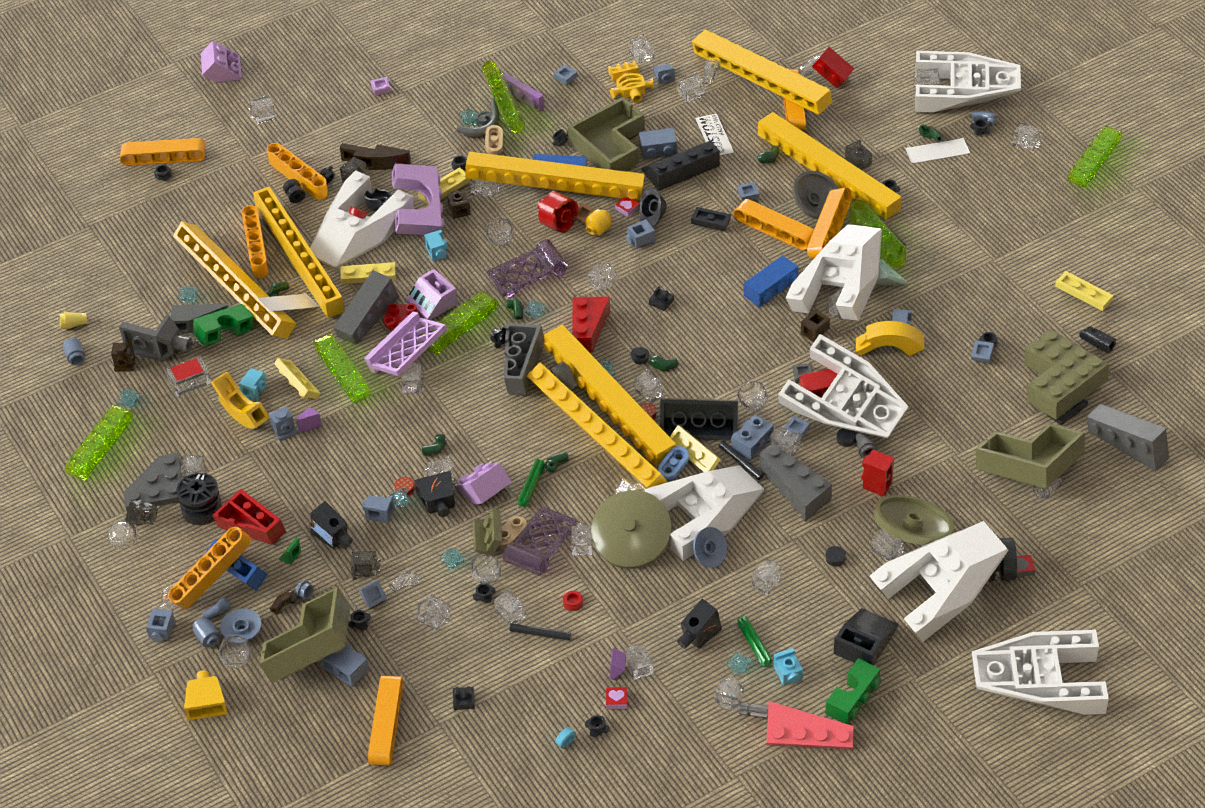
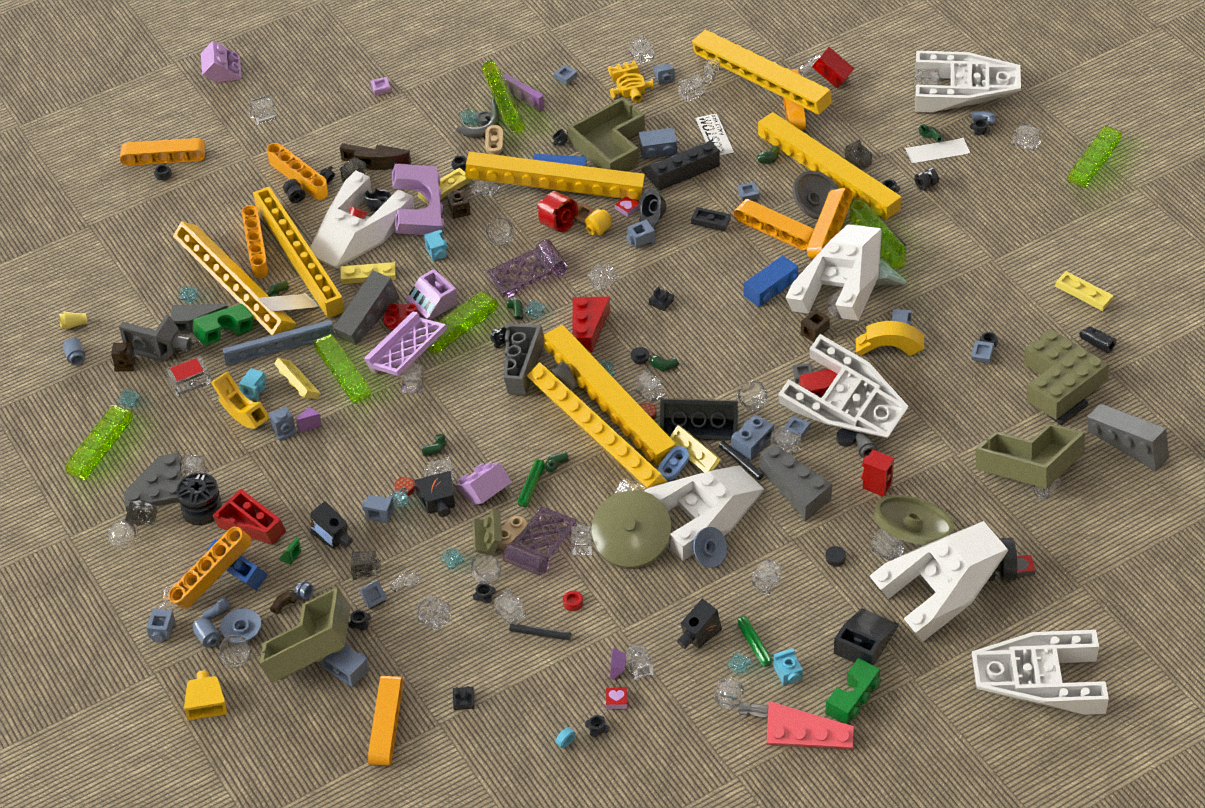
none -> sand blue tile [222,320,335,366]
none -> black wheel [914,167,939,190]

